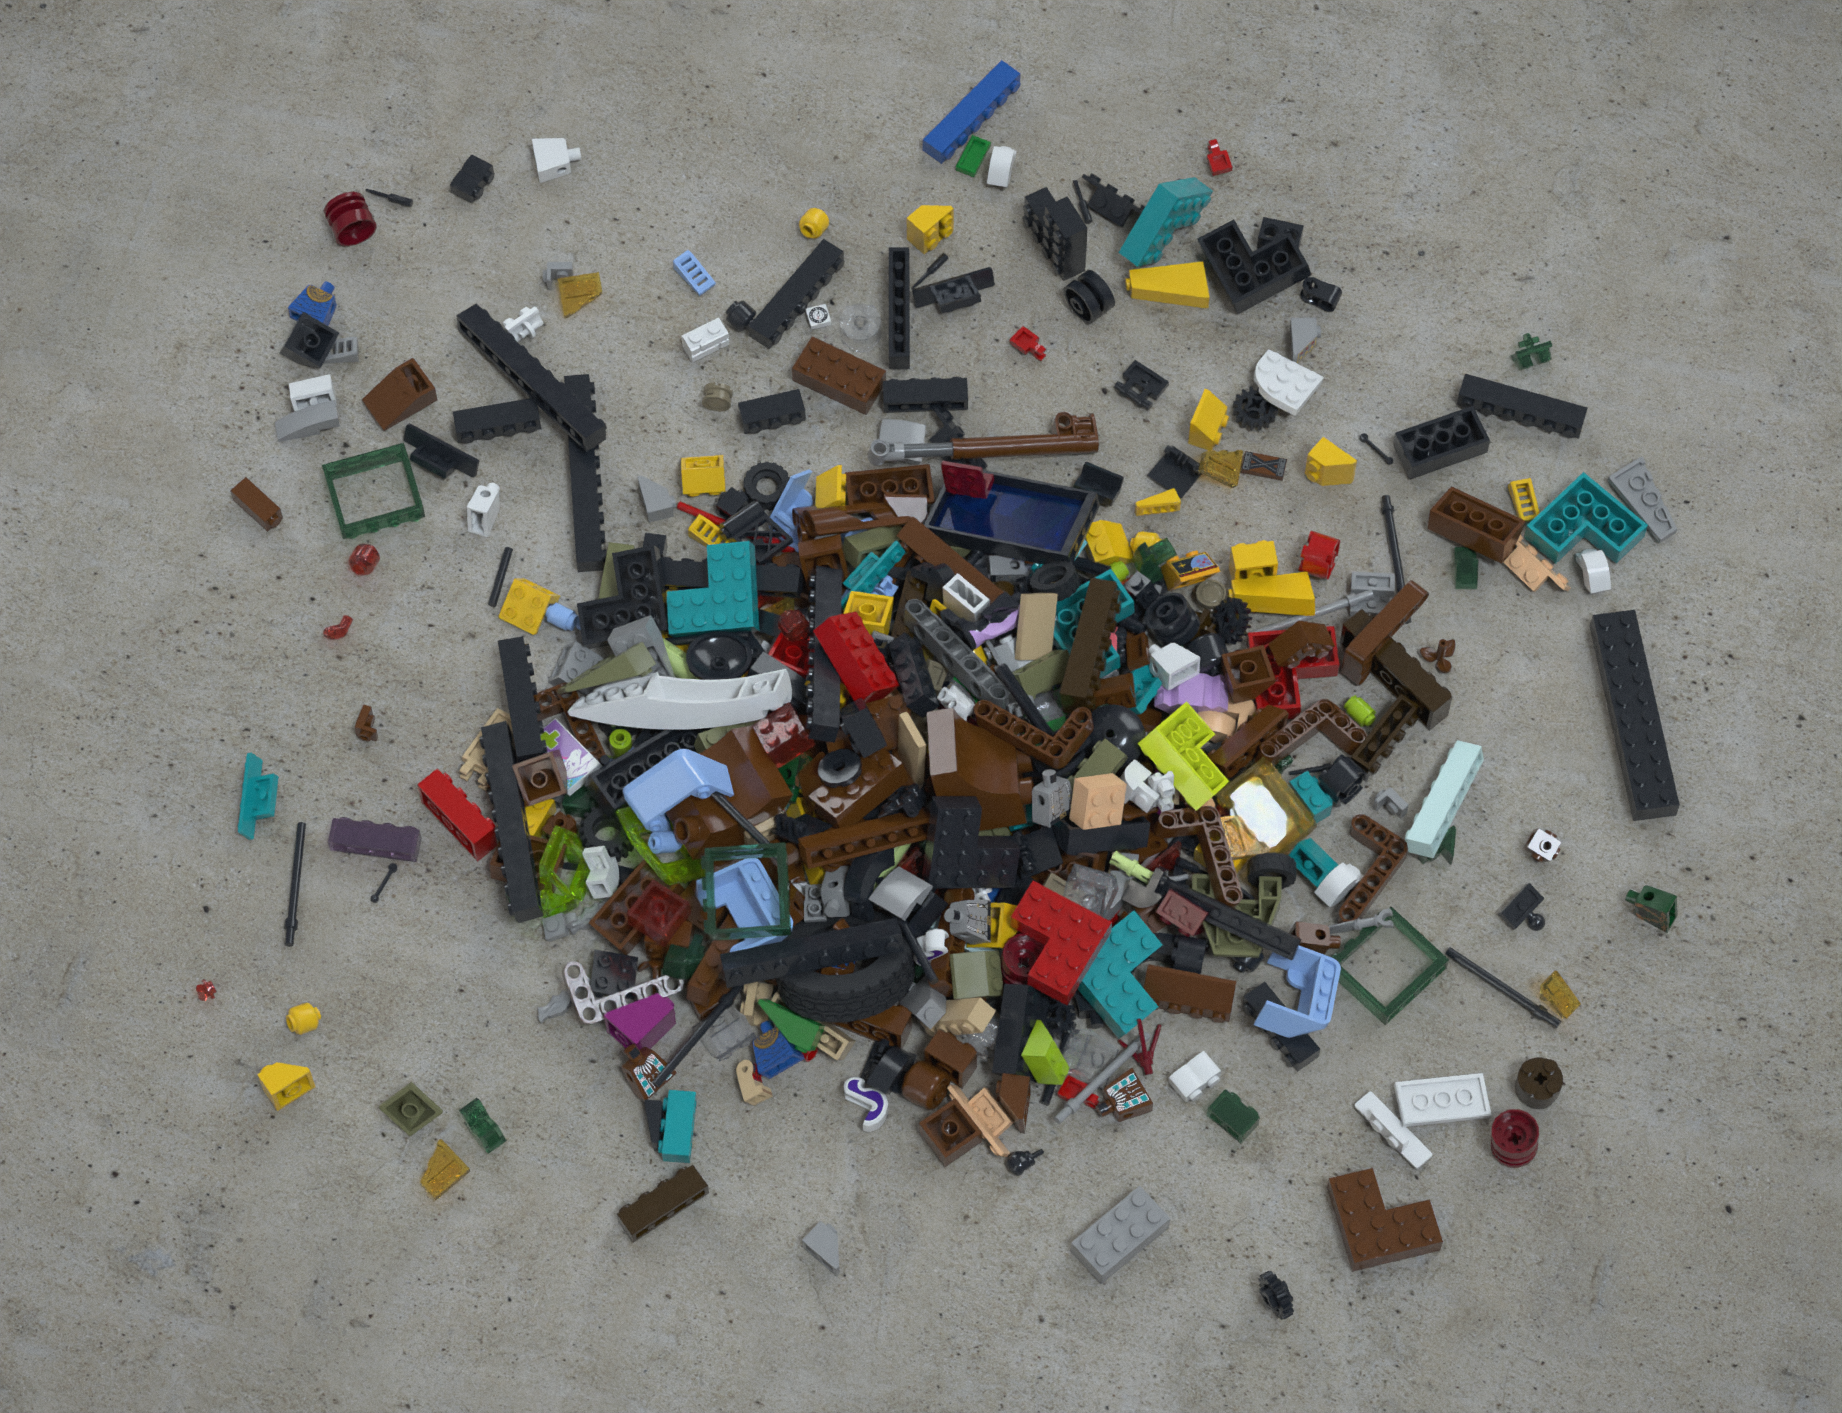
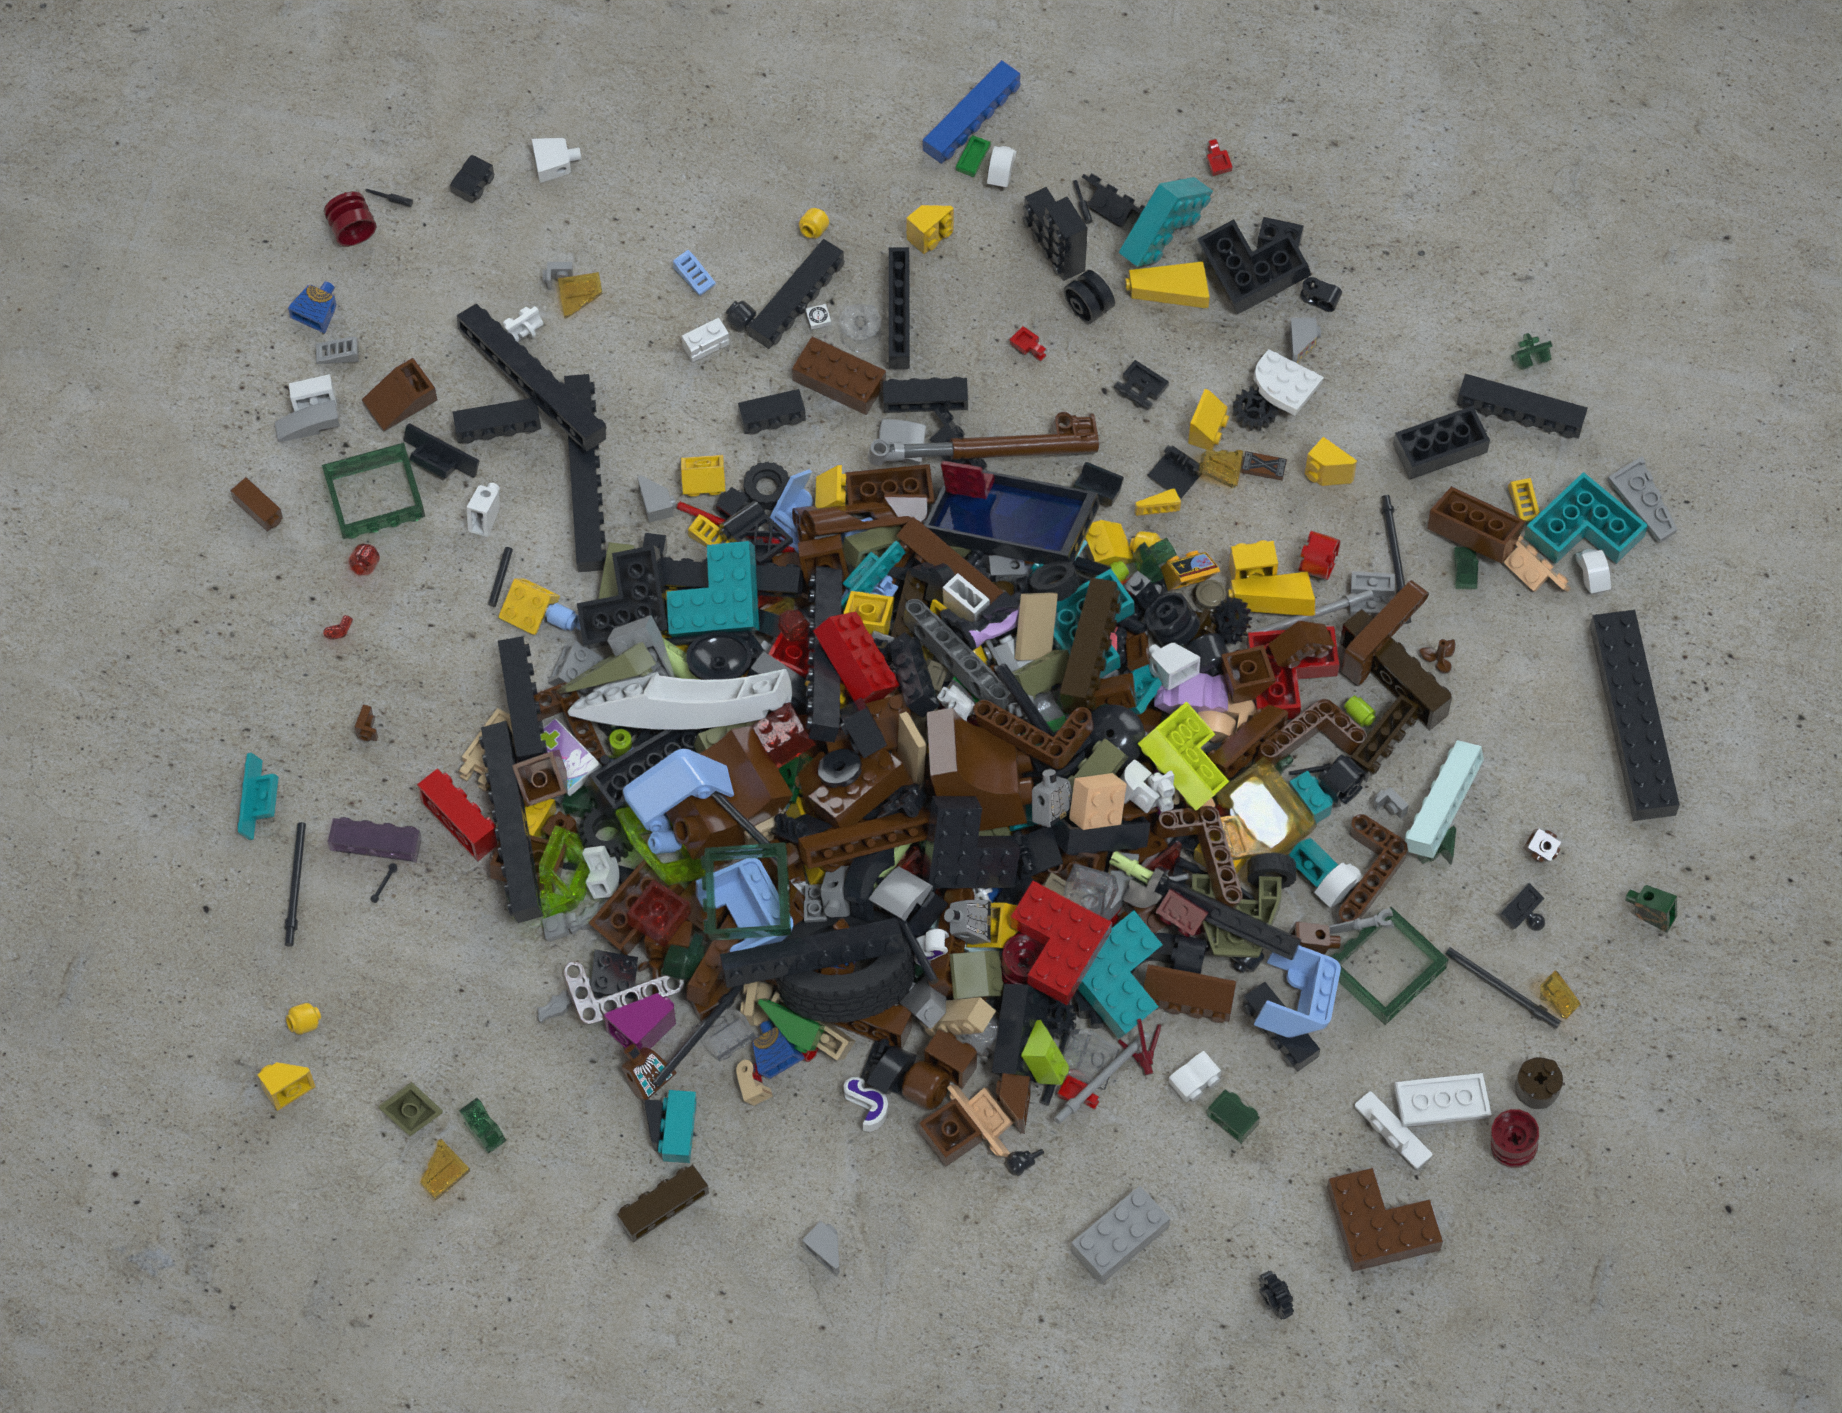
clear red plate [196,979,217,1001] -> none
black slope [279,312,339,368] -> none
dark tan wheel [702,382,733,412] -> none
black piece [911,253,949,290] -> none
black bracket [912,267,995,313] -> none
torso [1096,1068,1153,1122] -> none
black hinge [1360,433,1393,465] -> none

